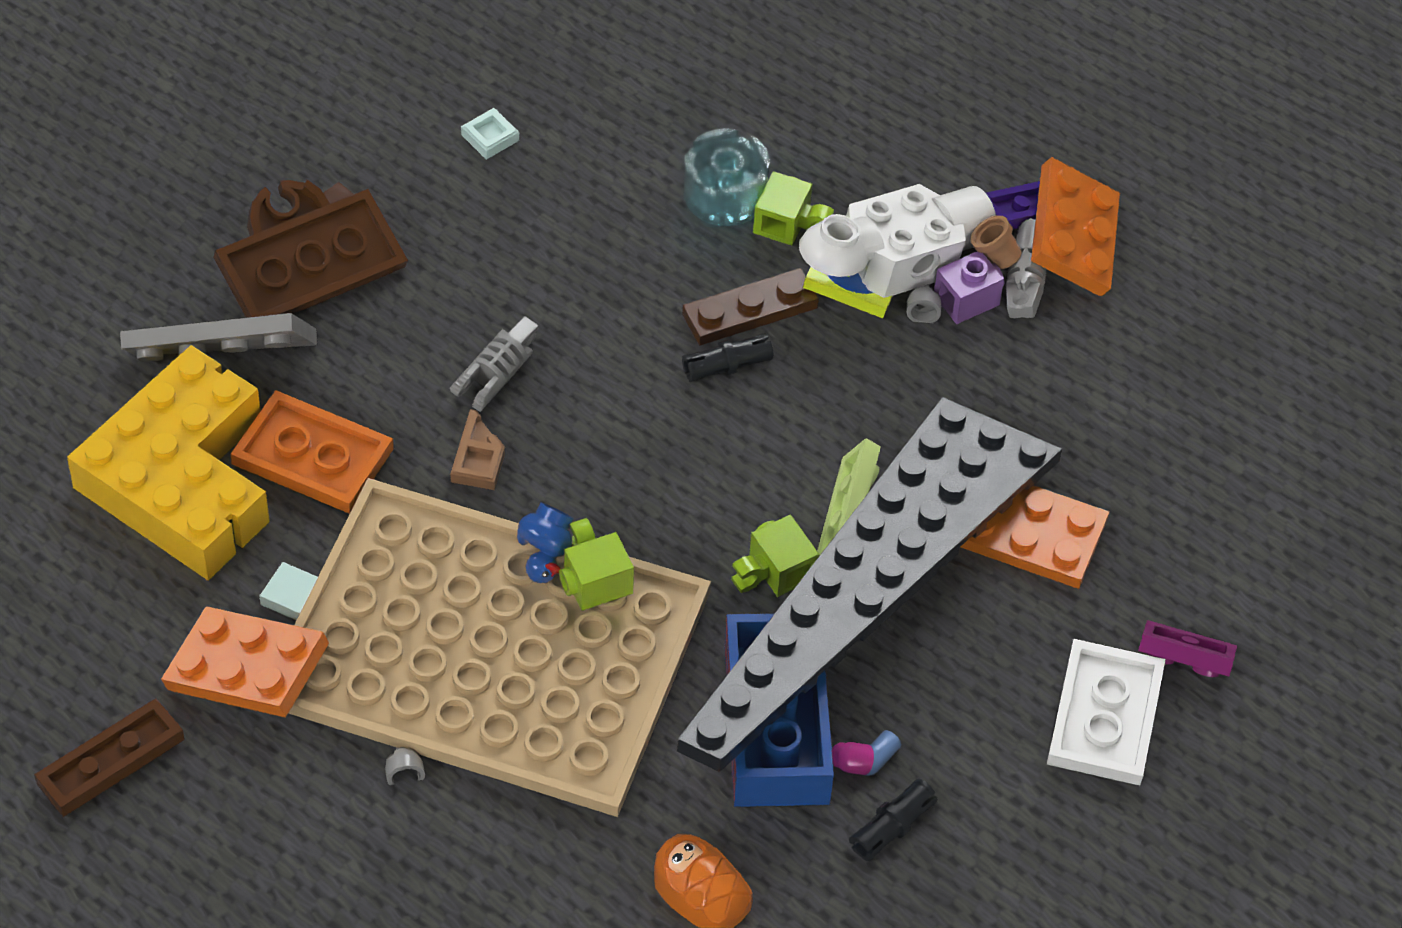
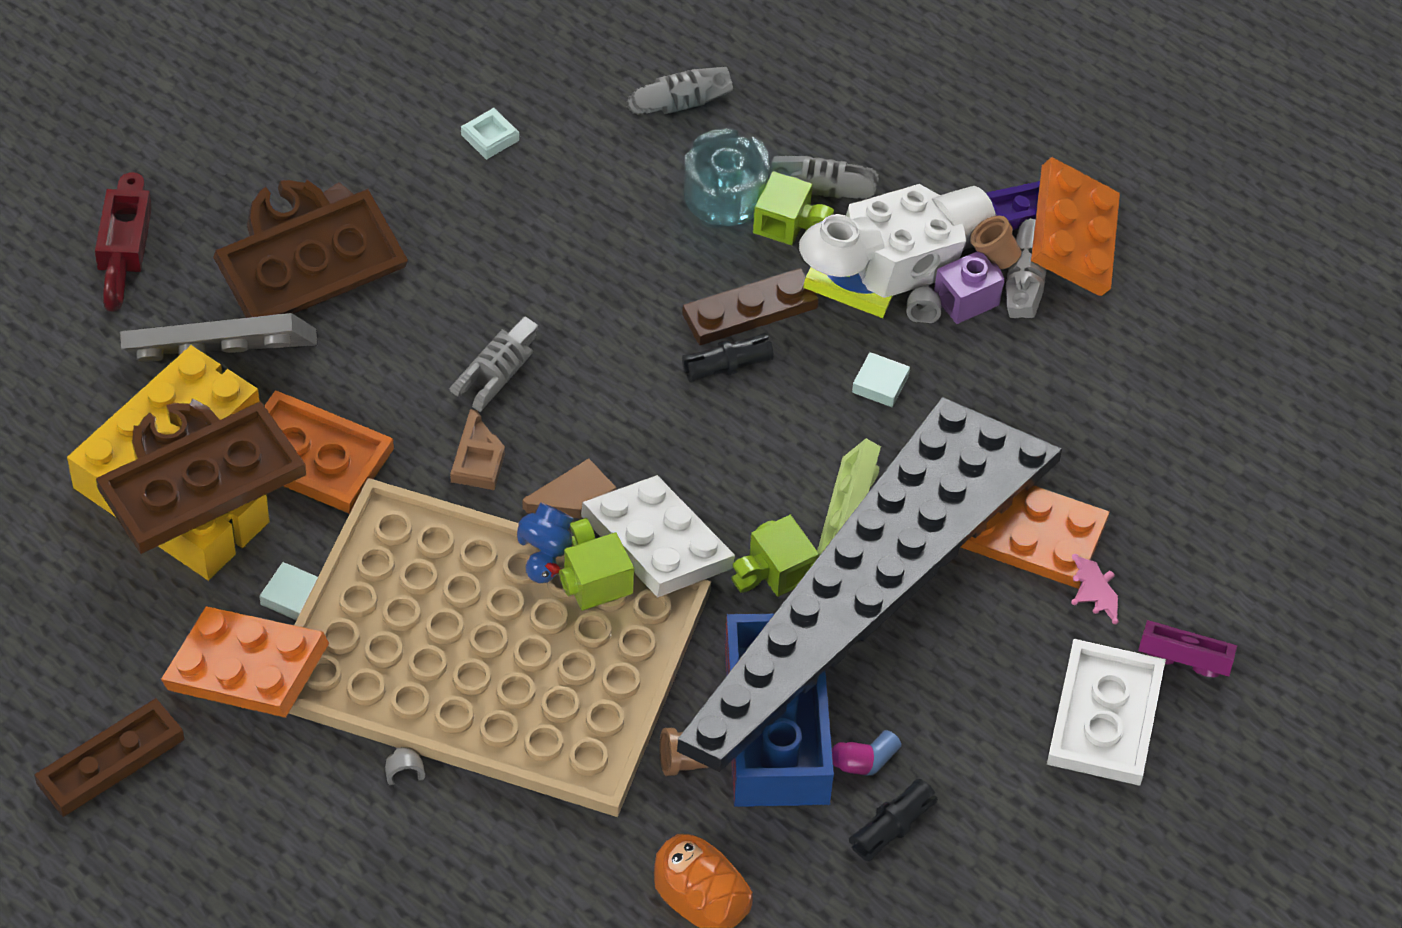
none -> dark red piece [95,172,152,312]
none -> reddish brown plate [96,398,306,554]
none -> medium nougat tile [522,459,616,519]
none -> white plate [581,475,735,598]
none -> light grey hinge [626,67,733,115]
none -> medium nougat piece [659,728,709,776]
none -> light grey hinge [770,156,879,200]
none -> light aqua tile [852,352,910,408]
none -> bright pink piece [1071,554,1119,625]

